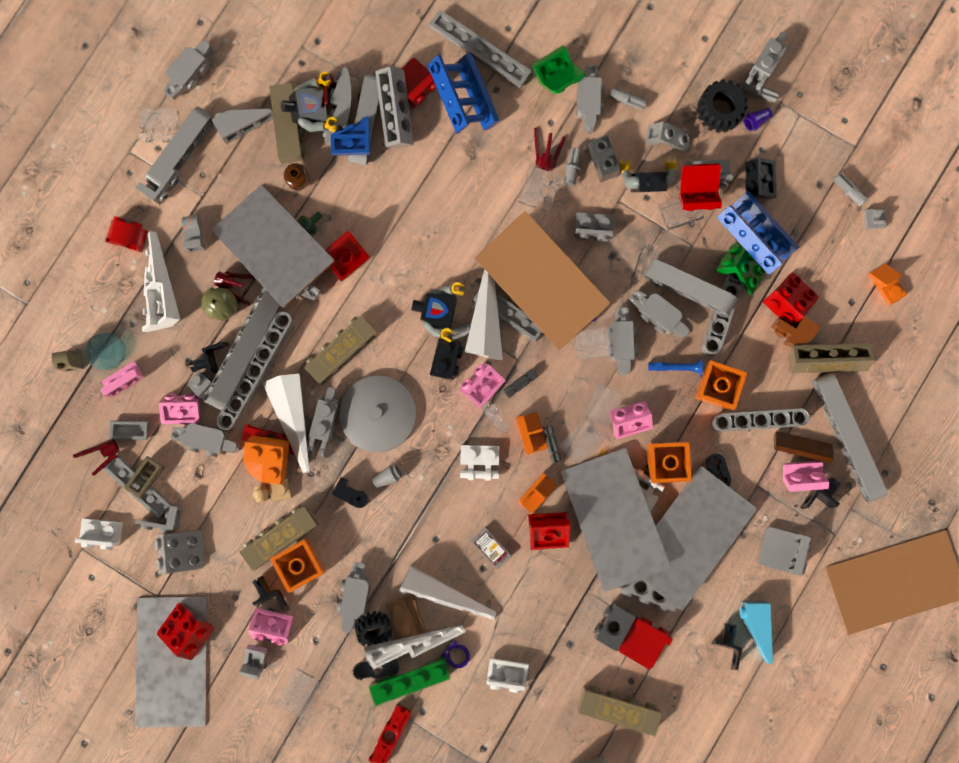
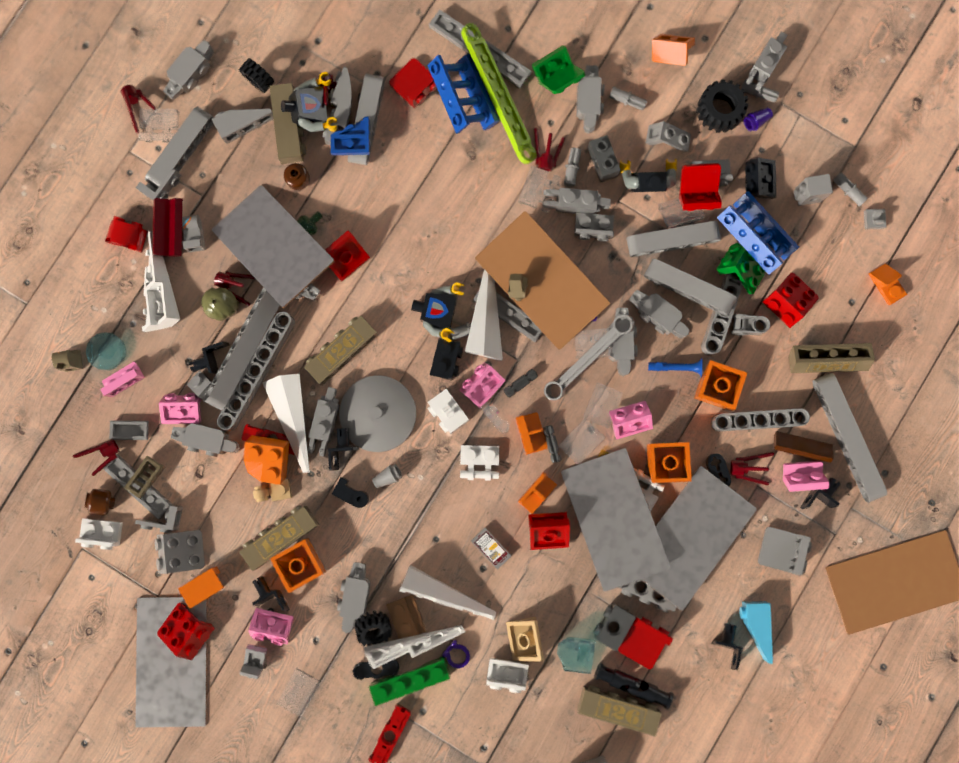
light grey brick [375,66,414,149] -> none
dark orange brick [771,316,821,347] -> none
none -> reddish brown head [85,489,115,515]
none -> dark red plant [121,85,156,134]
none -> dark red panel [153,198,183,257]
none -> orange panel [178,566,224,608]
none -> black tyre [238,58,275,93]
none -> black bracket [328,428,359,471]
none -> white brick [427,389,469,434]
none -> lime plate [461,23,537,164]
none -> tan slope [506,616,544,661]
none -> dark tan piece [508,274,528,301]
none -> light grey hinge [543,188,611,214]
none -> light grey piece [544,315,635,401]
none -> clear light blue slope [557,637,595,674]
none -> black piece [594,662,674,710]
none -> light grey beam [626,221,721,257]
none -> panel [652,34,695,66]
none -> dark red plant [730,452,774,486]
none -> light grey piece [731,314,770,336]
none -> light grey brick [794,174,833,206]

